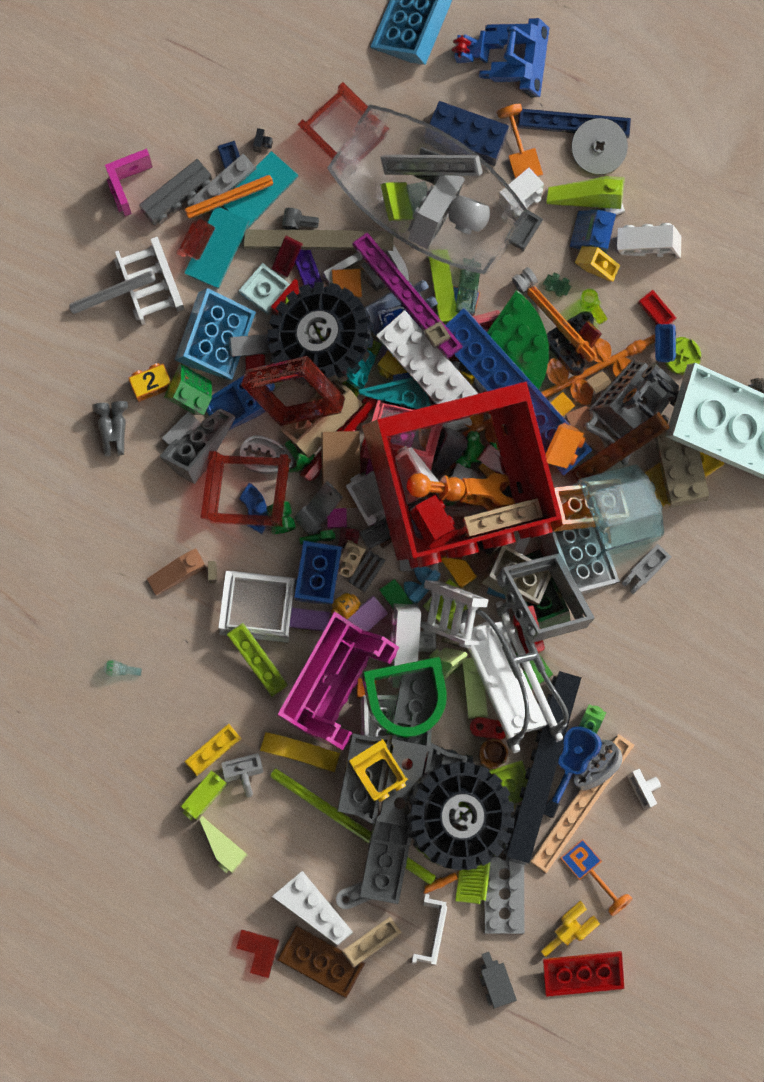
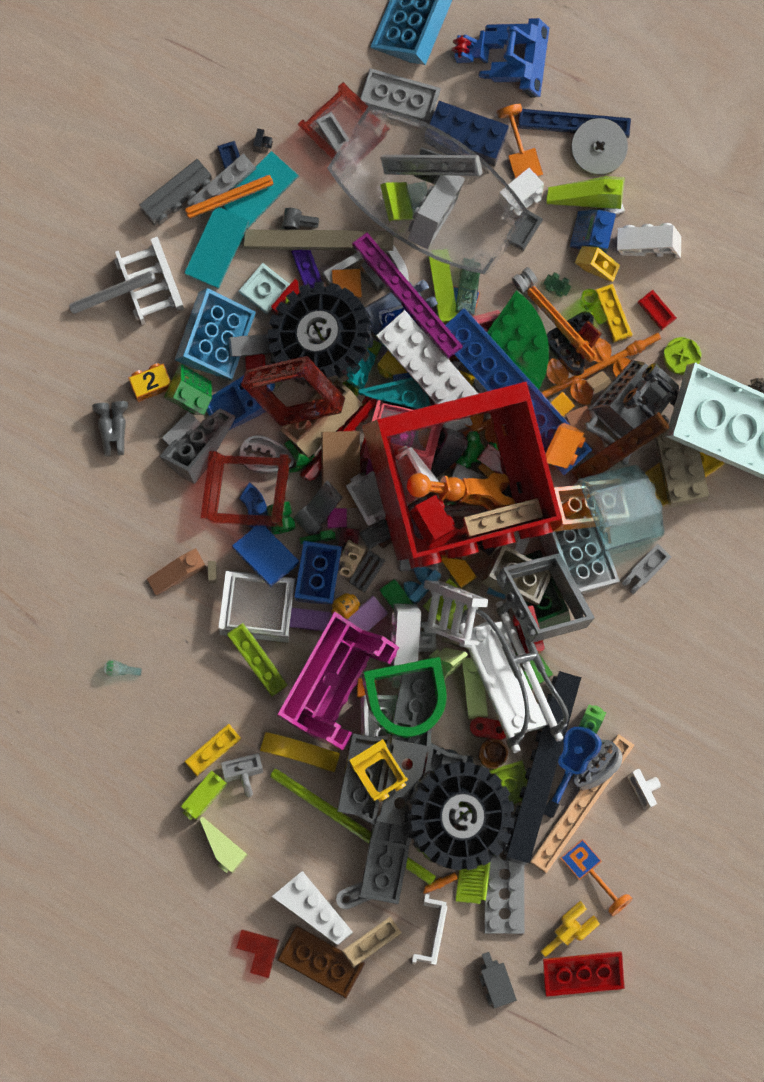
dark pink bracket [105,148,153,216] -> none
clear red bracket [177,218,215,260] -> none
dark red tile [271,235,303,278] -> none
dark tan tile [424,322,450,348] -> none
light grey wheel [448,195,490,234] -> none
blue piece [655,324,676,362] -> none
none -> blue tile [232,522,299,587]
none -> light grey tile [315,112,351,152]
none -> light grey tile [359,68,441,124]
none -> yellow tile [595,284,632,343]

